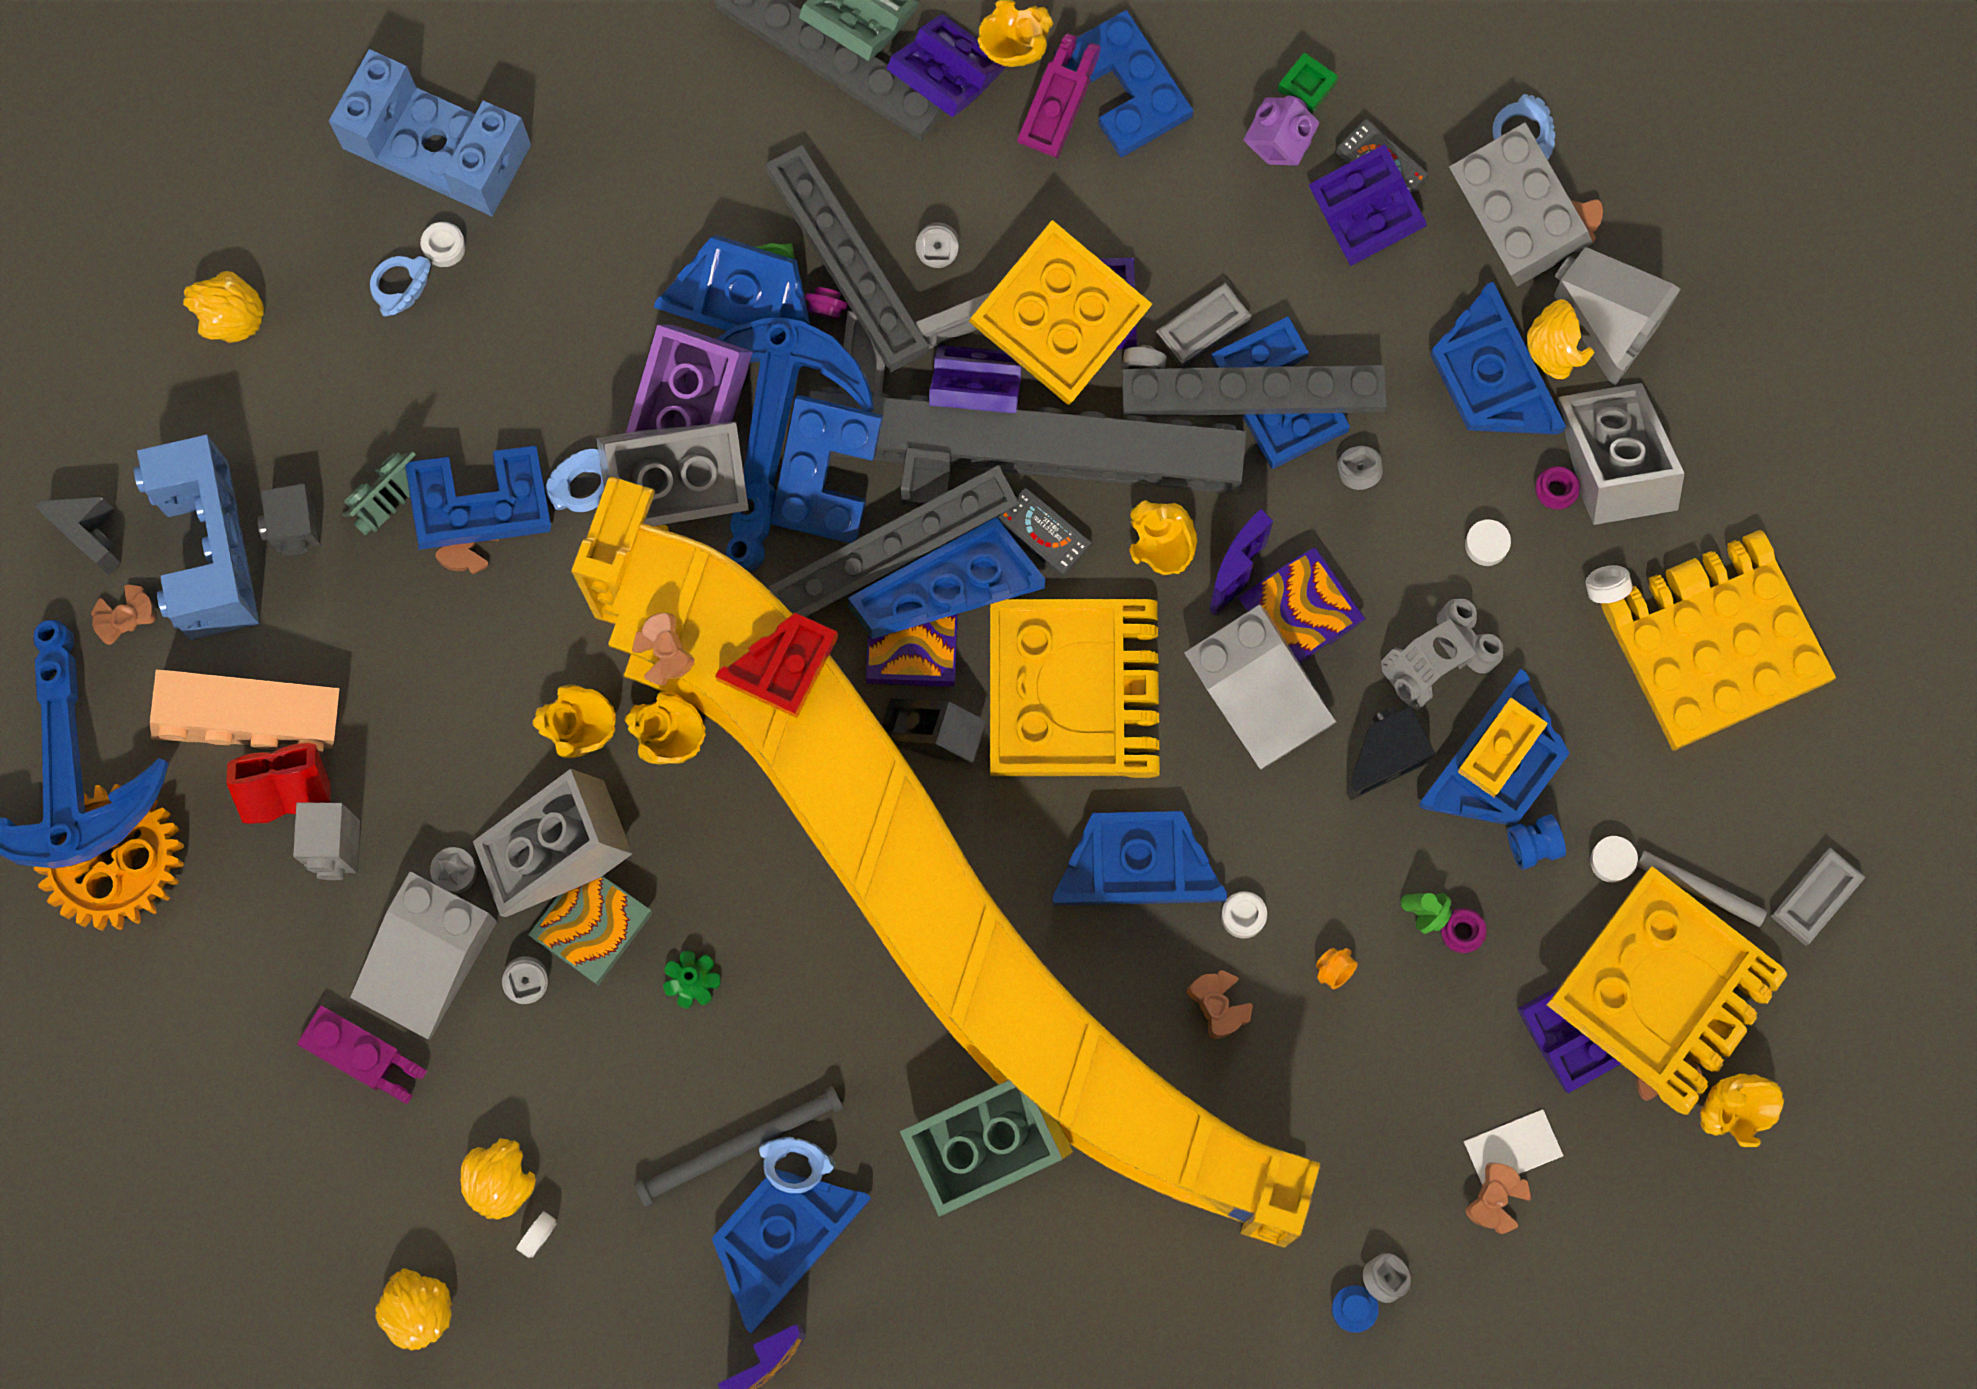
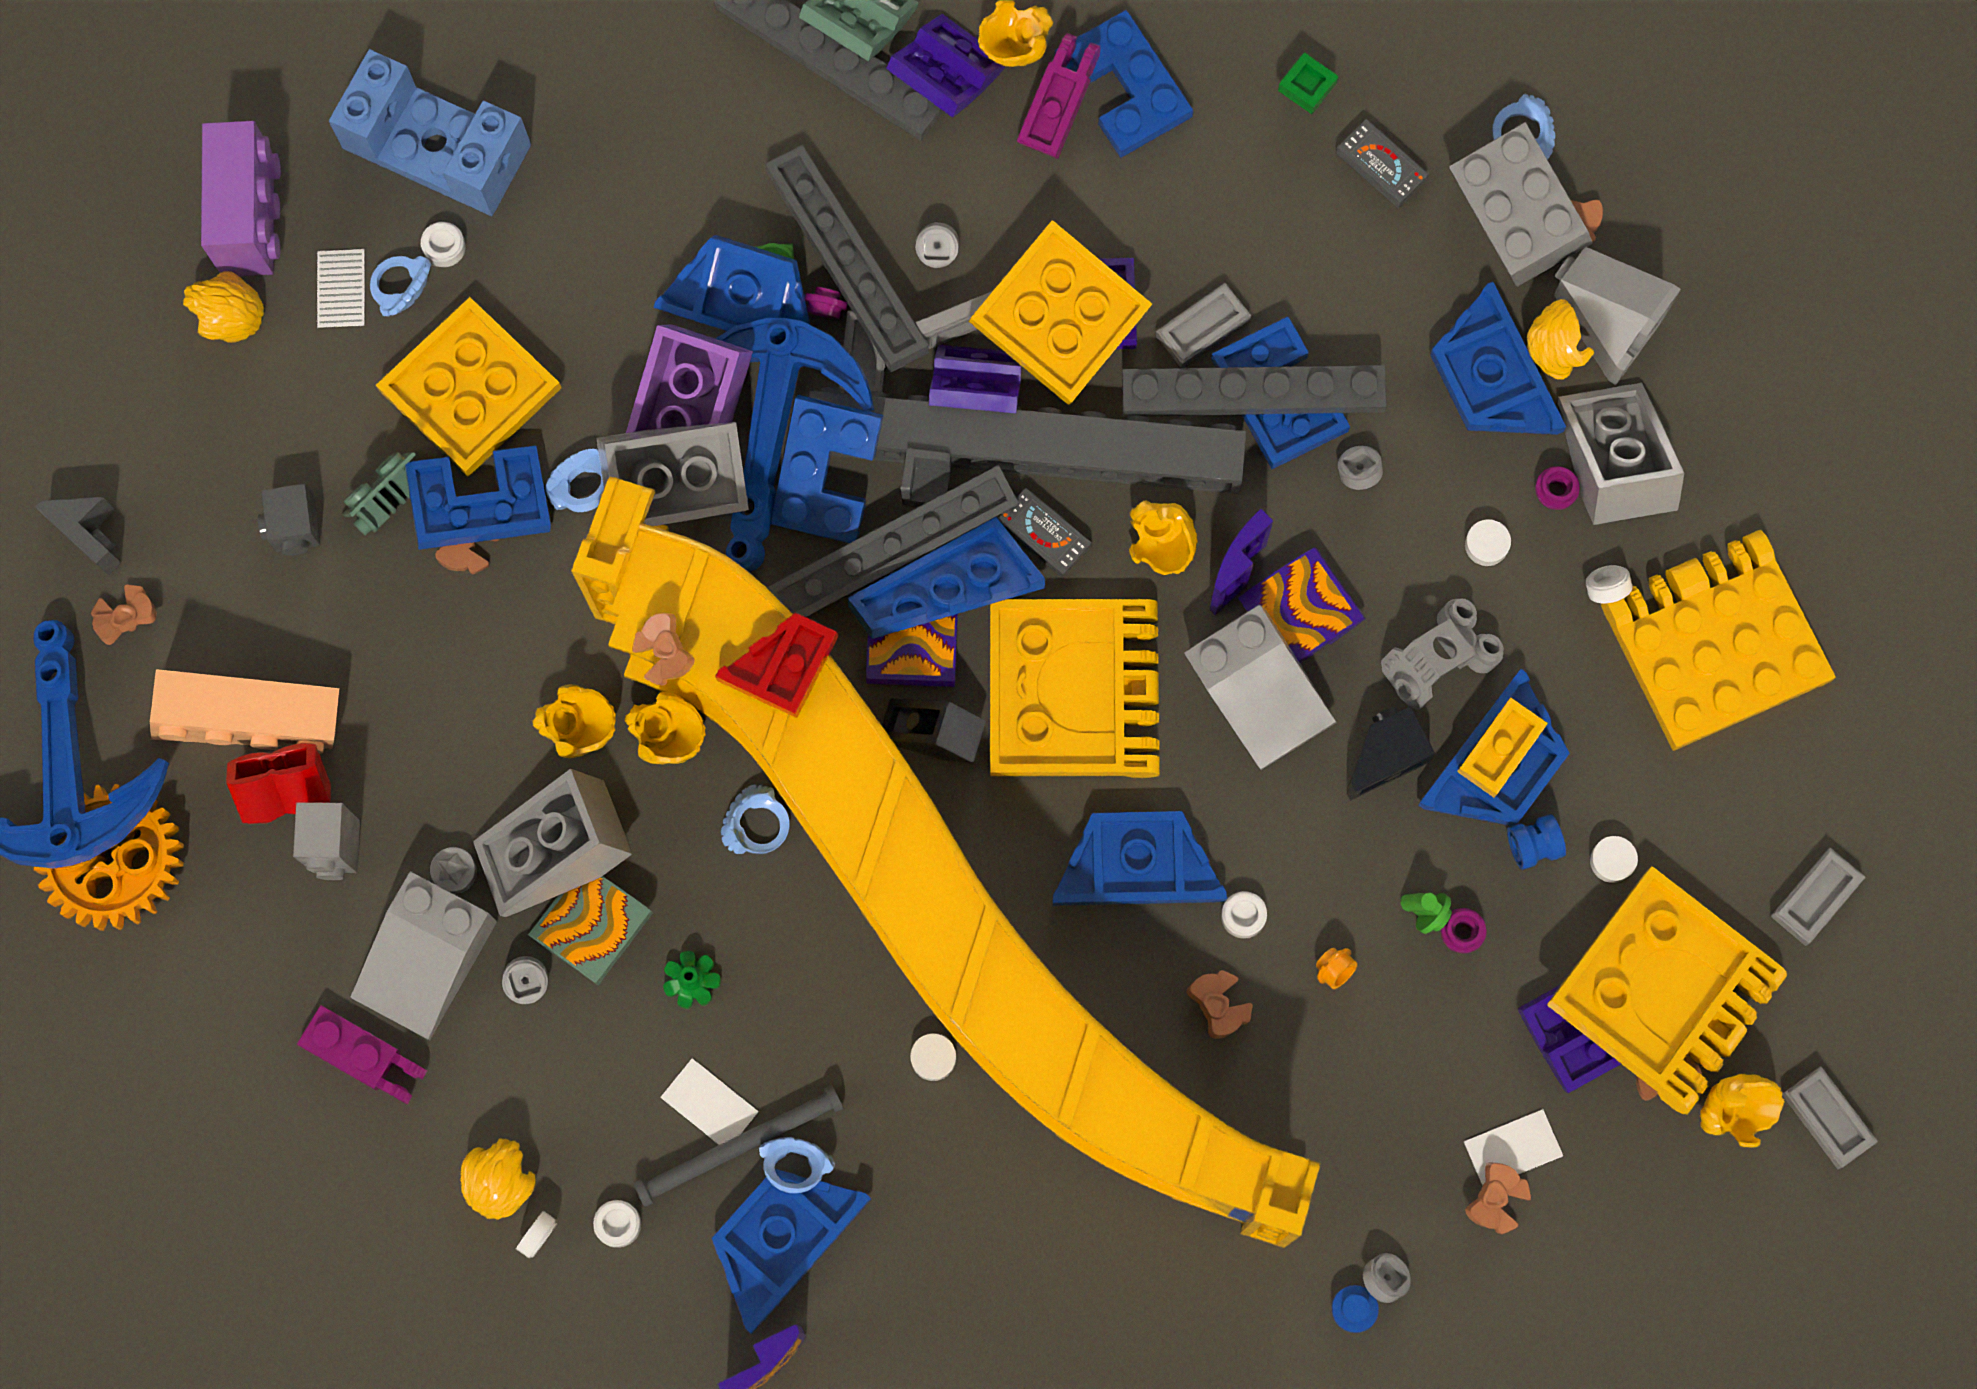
medium blue plate [134,435,260,640] -> none
yellow hair [375,1268,452,1350] -> none
sand green brick [900,1080,1073,1217] -> none
light grey tile [1122,345,1167,369] -> none
medium lavender brick [1243,95,1320,165] -> none
dark purple slope [1308,144,1427,266] -> none
light grey bar [1637,850,1767,927] -> none
none -> medium lavender brick [201,121,280,276]
none -> white sticker [317,249,364,328]
none -> yellow plate [376,297,562,477]
none -> white tile [593,1200,641,1248]
none -> white sticker [660,1058,759,1145]
none -> light blue piece [721,784,790,854]
none -> white tile [911,1034,956,1081]
none -> light grey tile [1782,1067,1878,1169]

